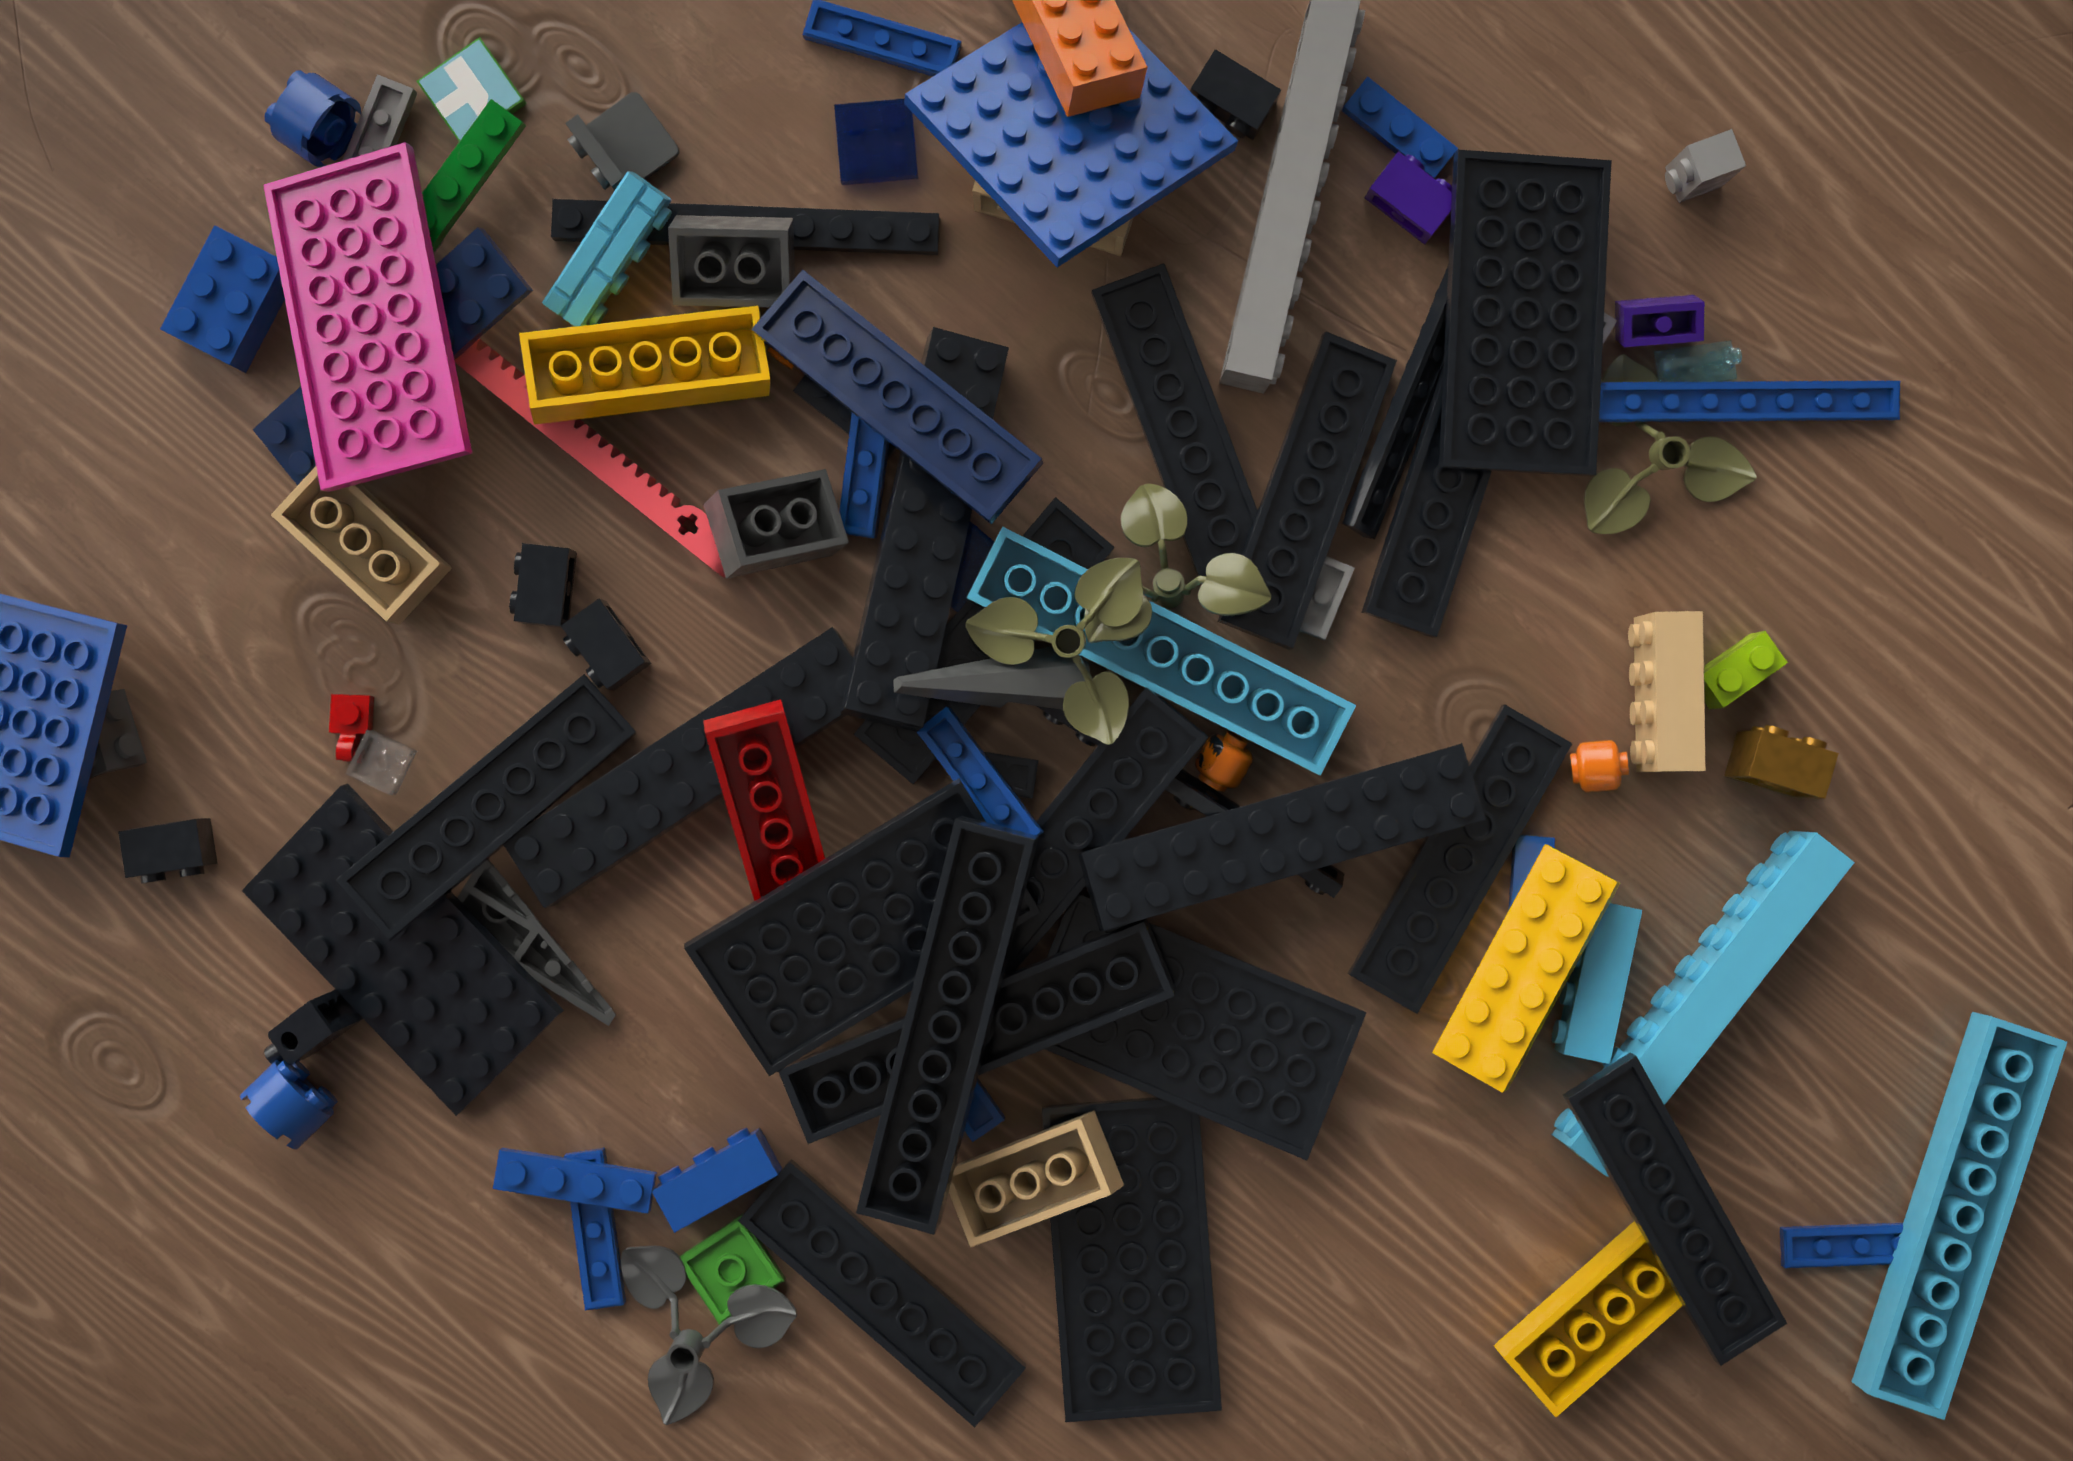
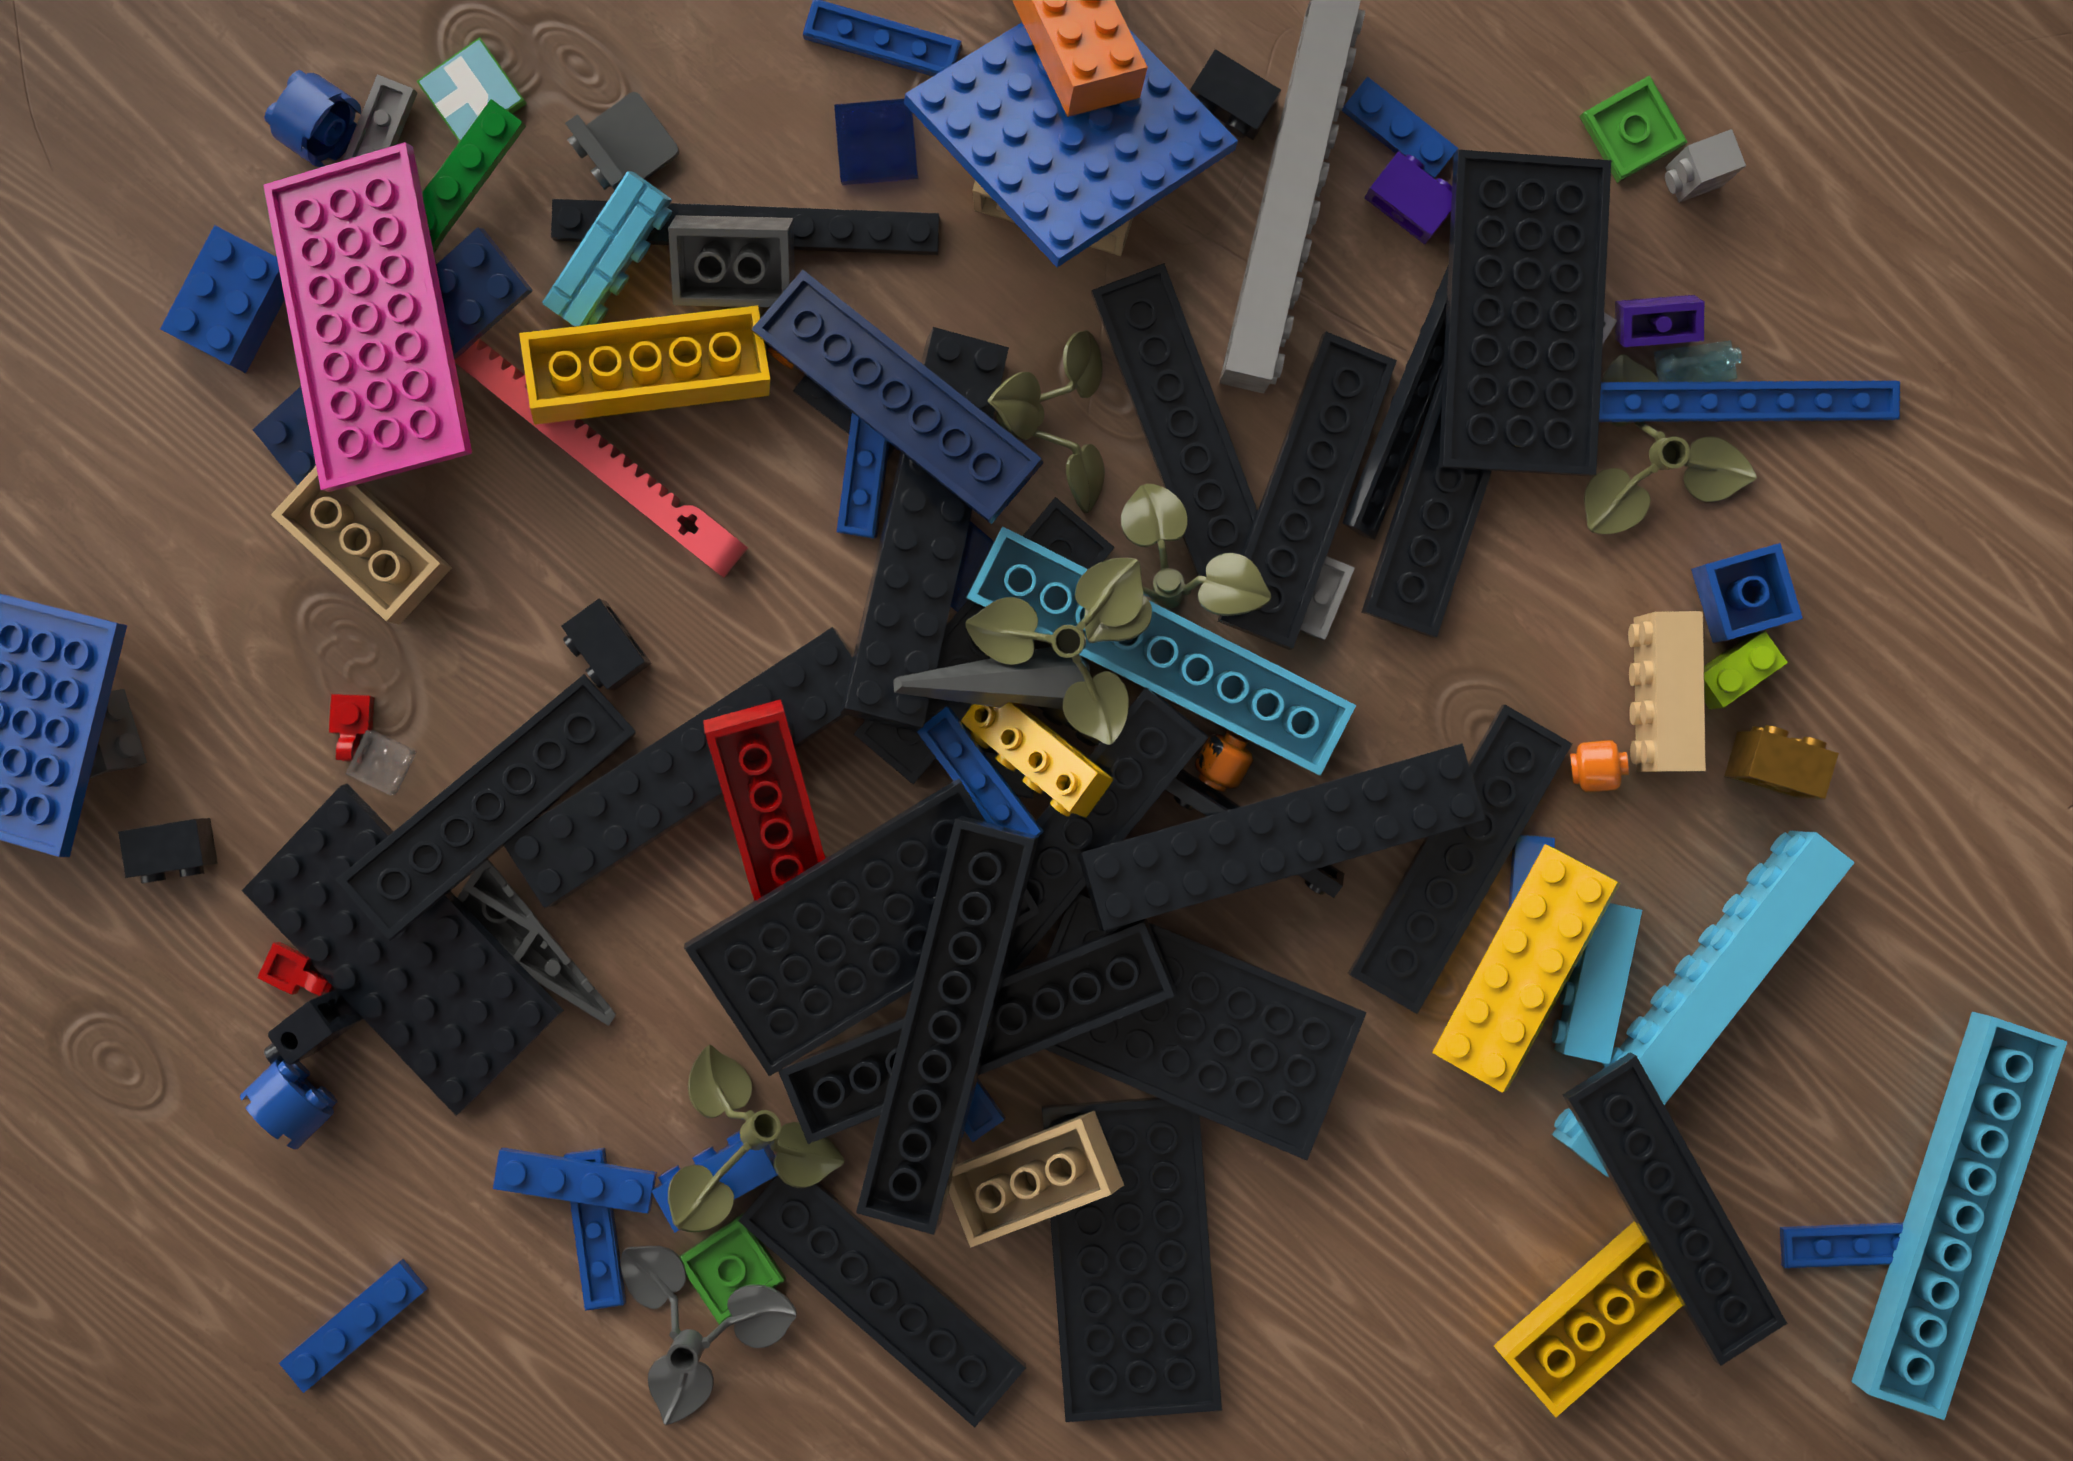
black brick [509,543,577,628] -> none
dark grey brick [703,469,849,579] -> none
none -> red plate [257,942,333,996]
none -> blue plate [279,1259,428,1393]
none -> olive plant [668,1045,845,1232]
none -> yellow brick [961,702,1114,818]
none -> olive plant [988,330,1105,513]
none -> bright green tile [1579,75,1688,183]
none -> blue brick [1691,543,1803,643]

